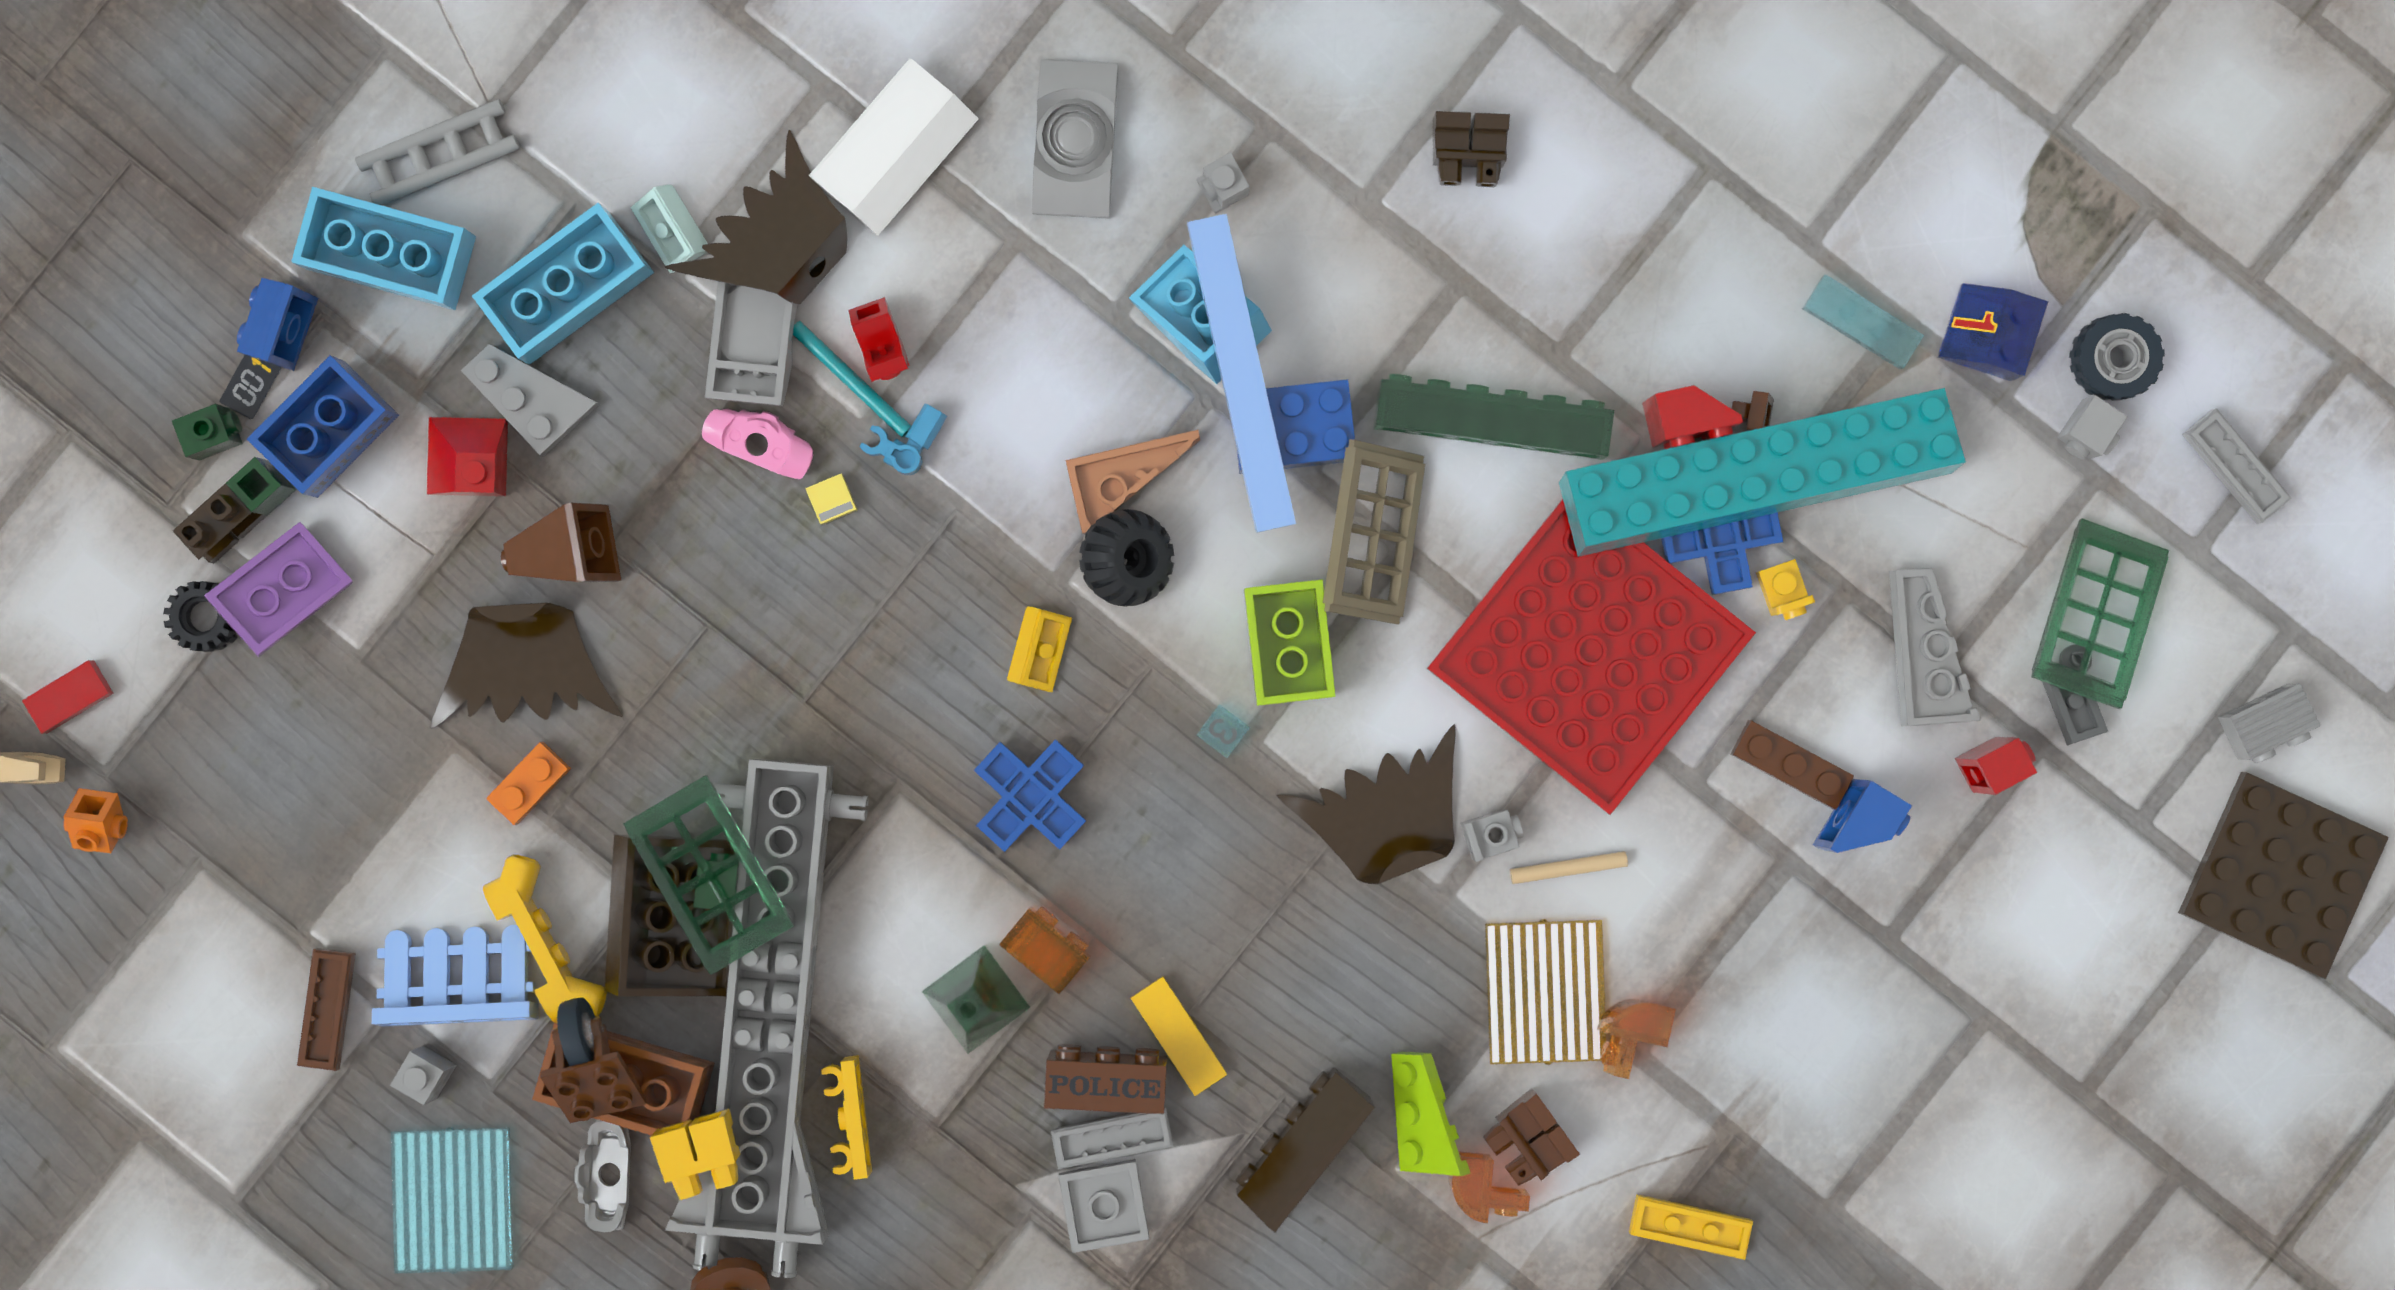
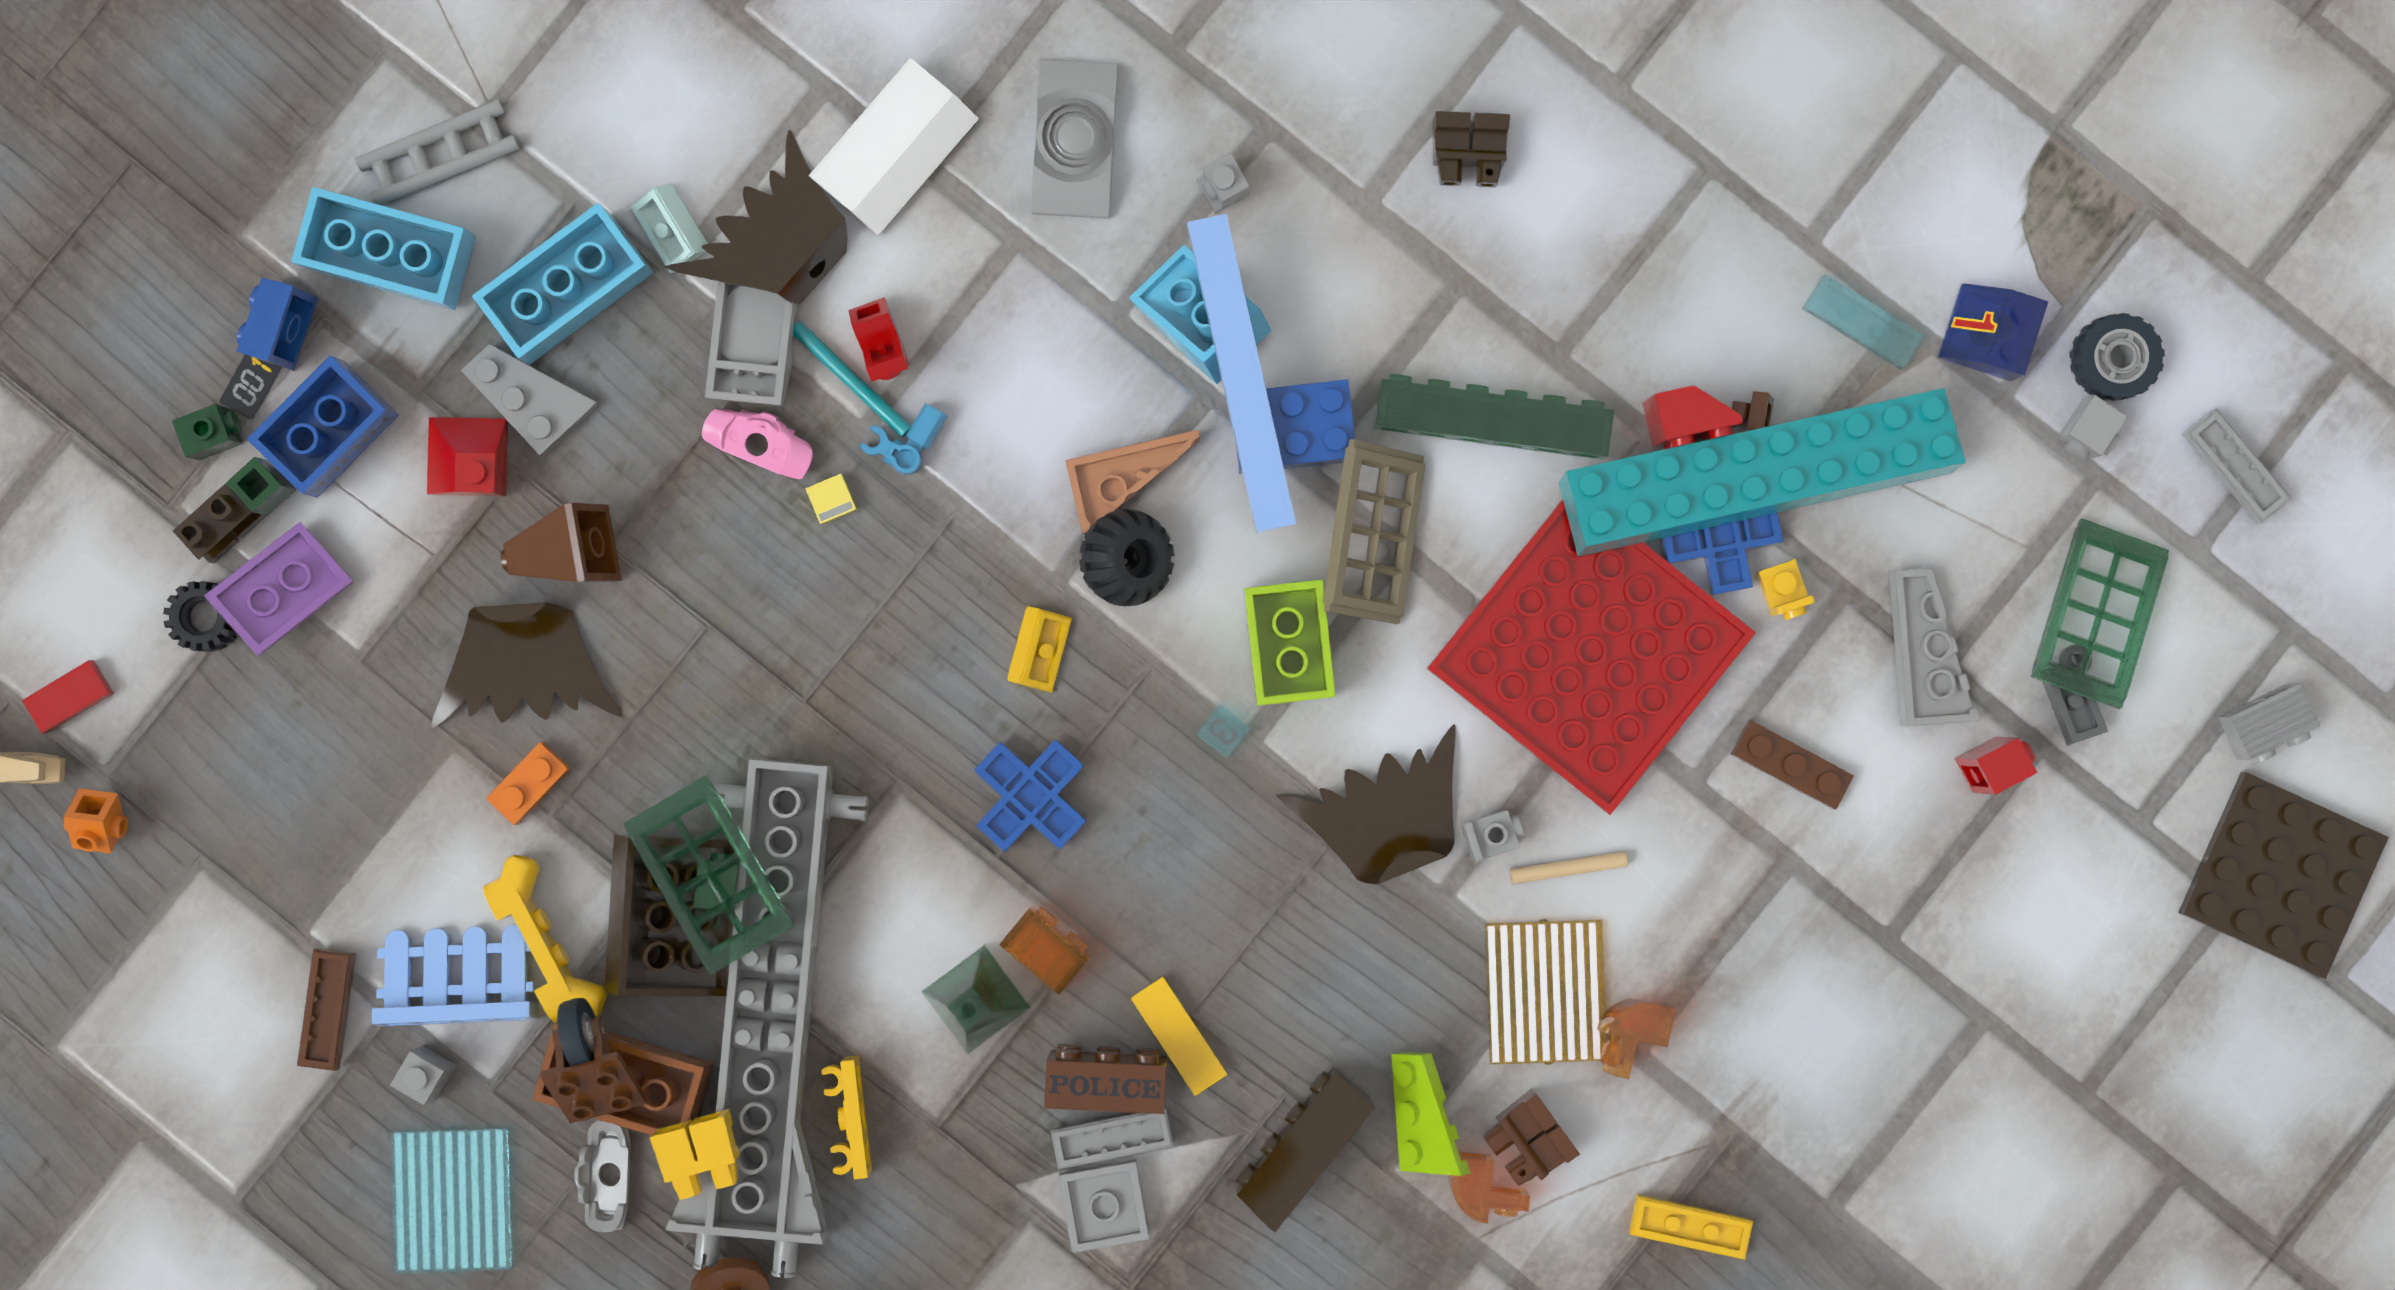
blue slope [1813,779,1912,853] -> none

